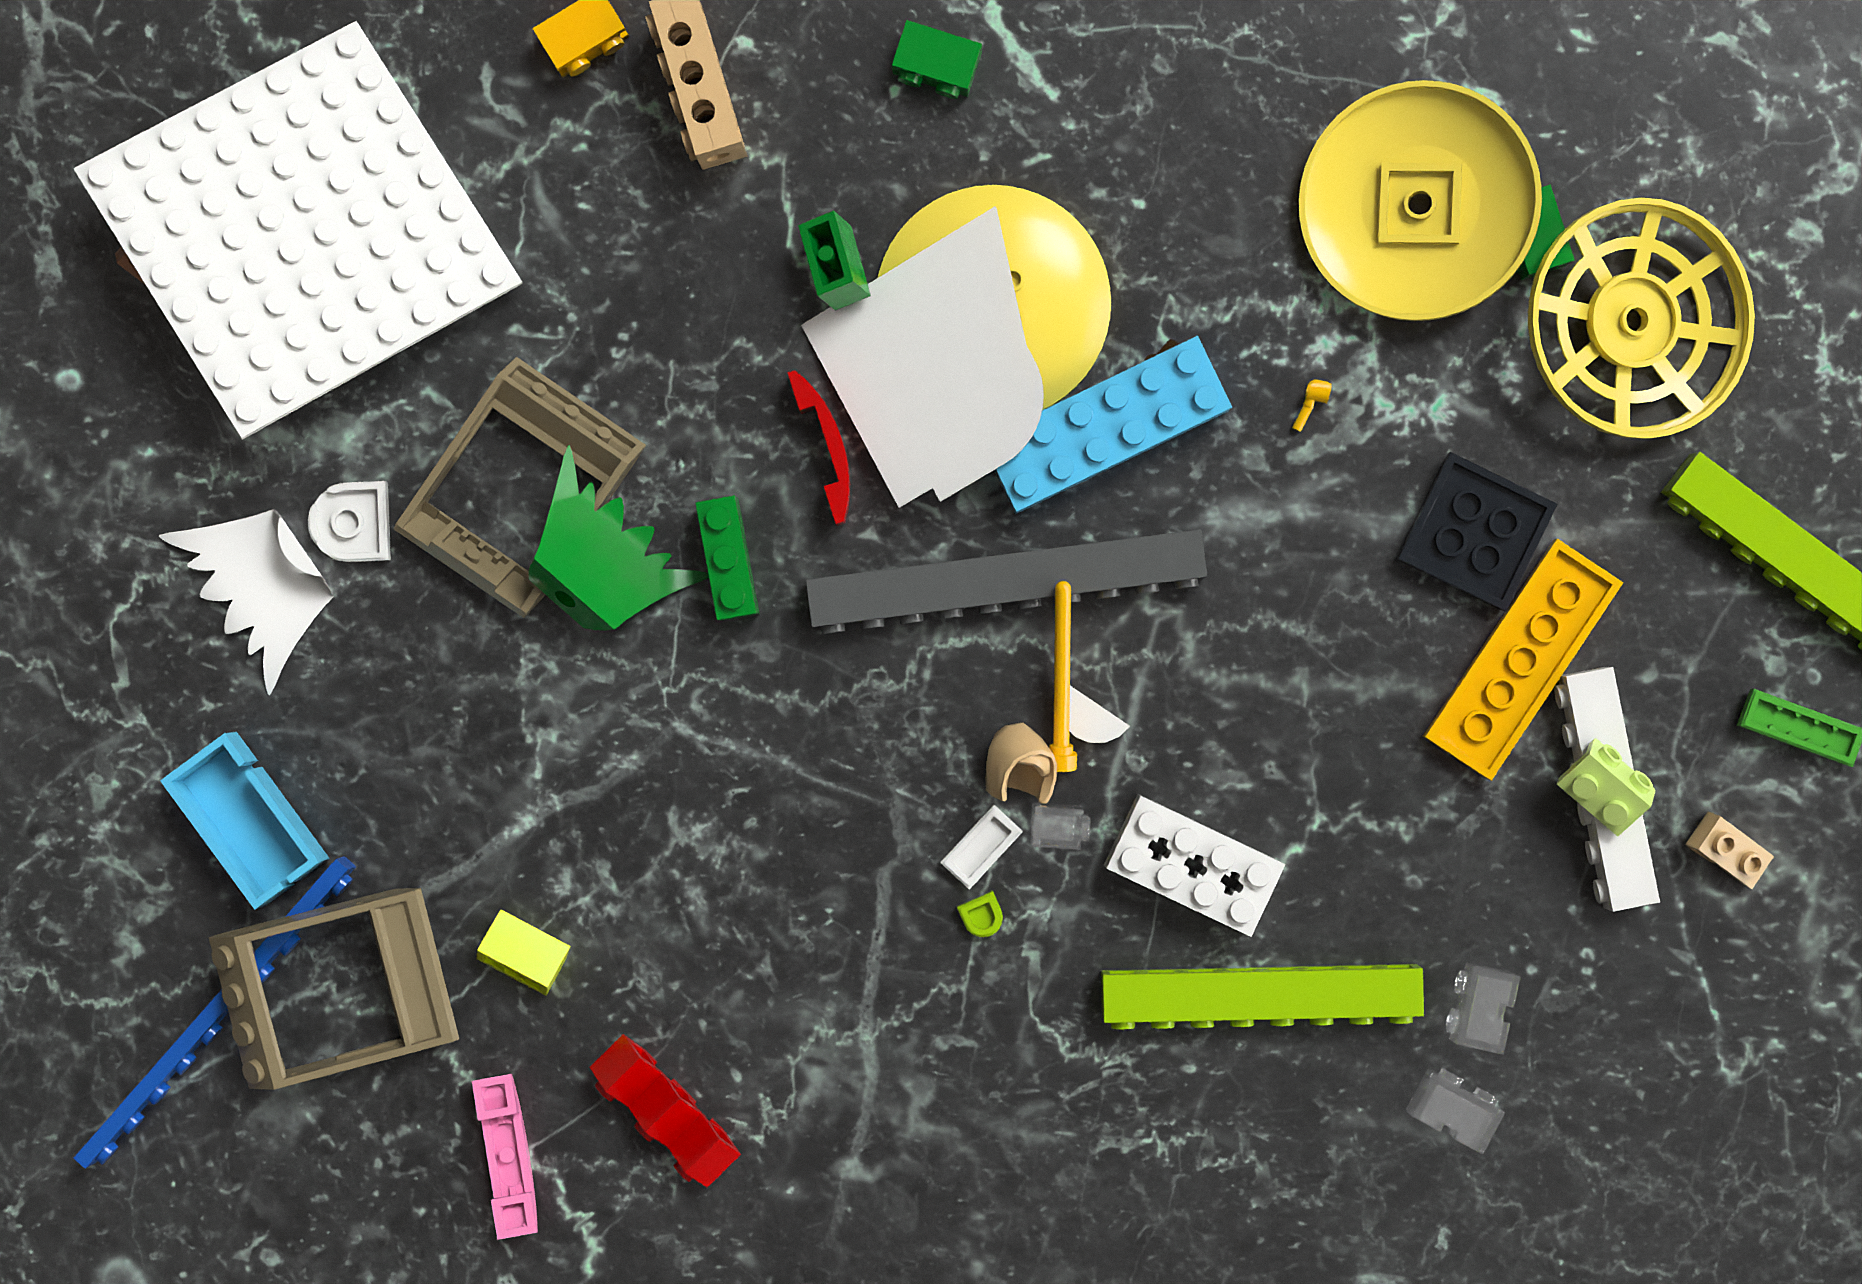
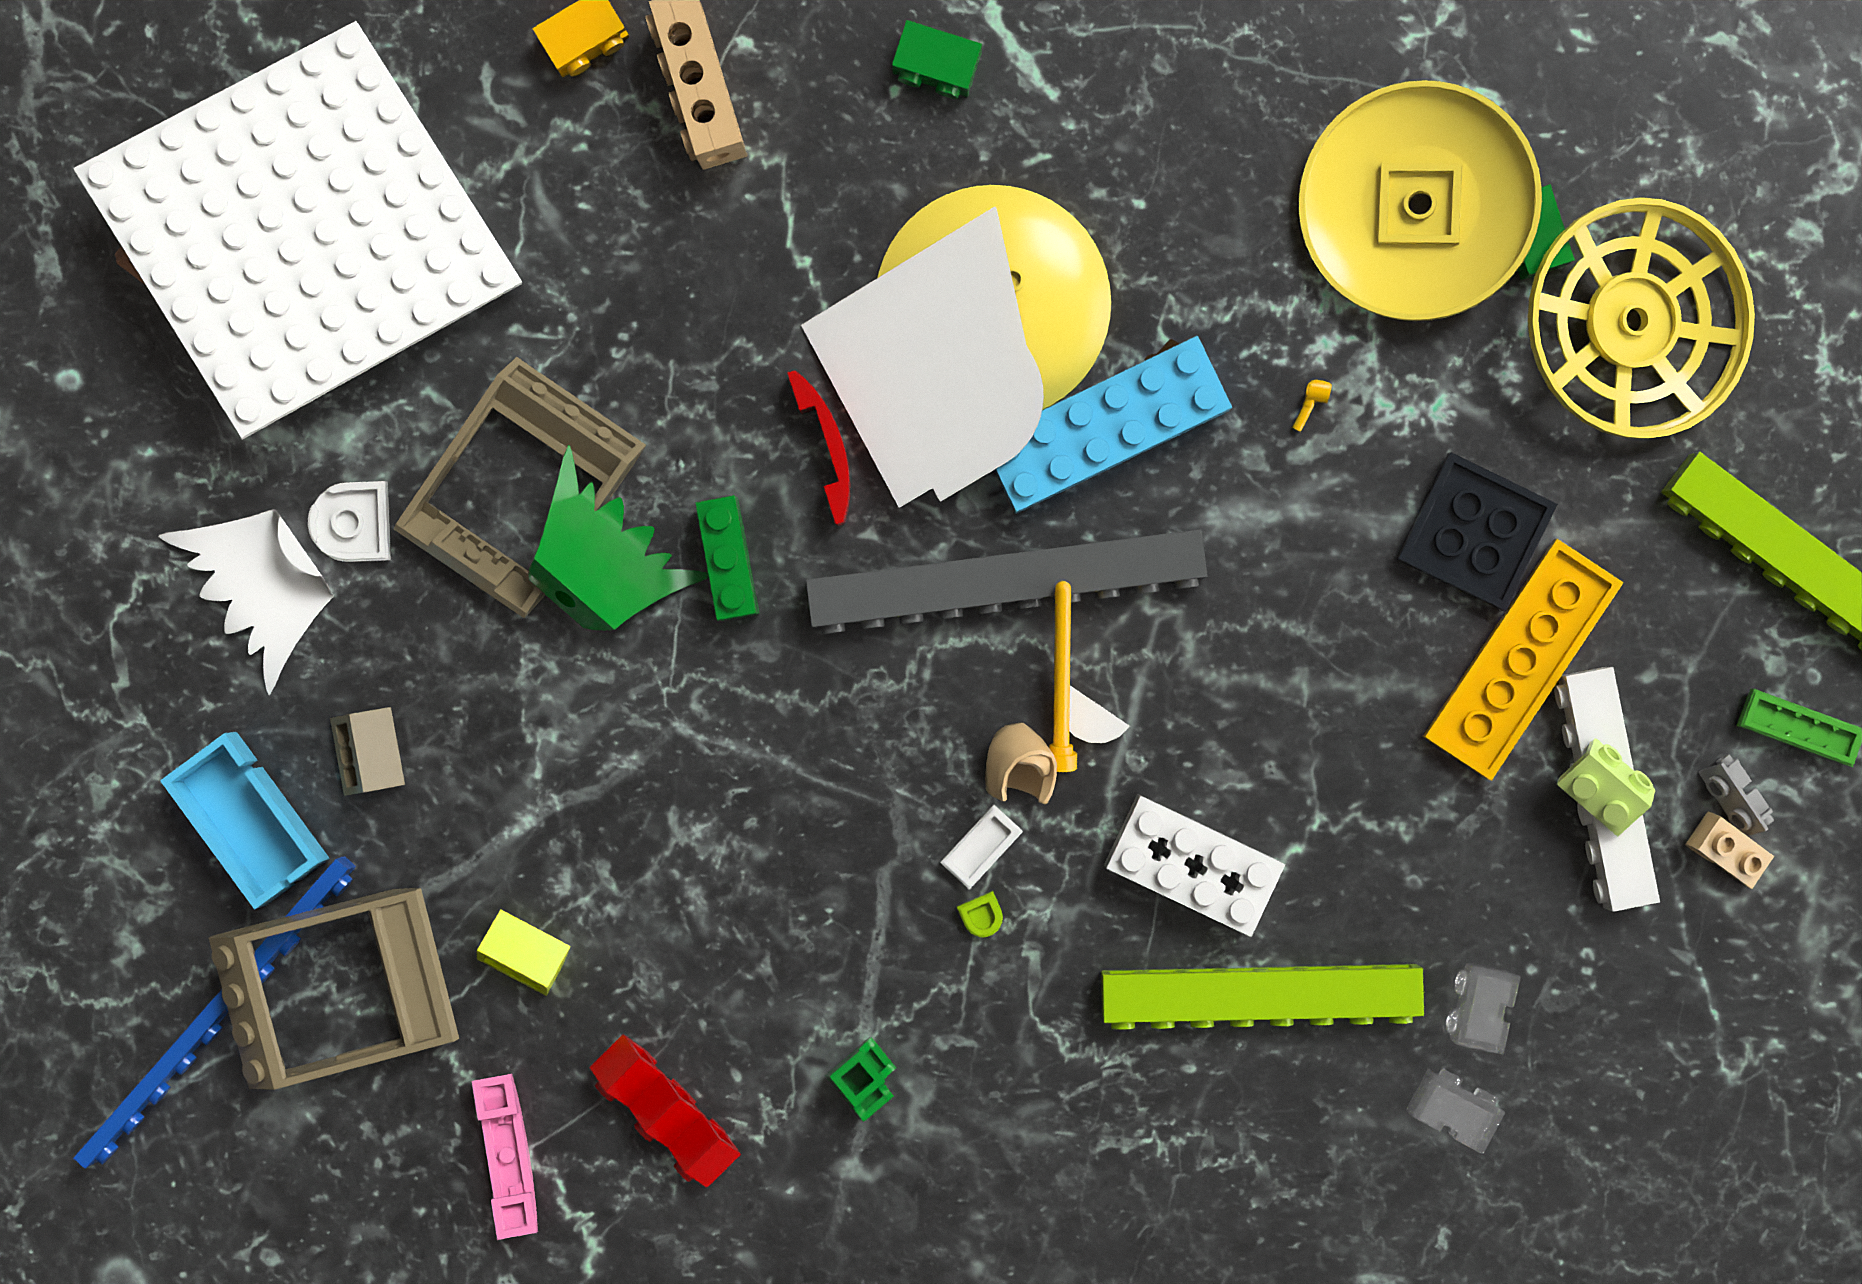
green brick [798,210,871,311] -> none
clear brick [1030,802,1090,850] -> none
none -> brick [330,707,405,796]
none -> green brick [824,1037,896,1122]
none -> light grey hinge [1698,754,1774,836]

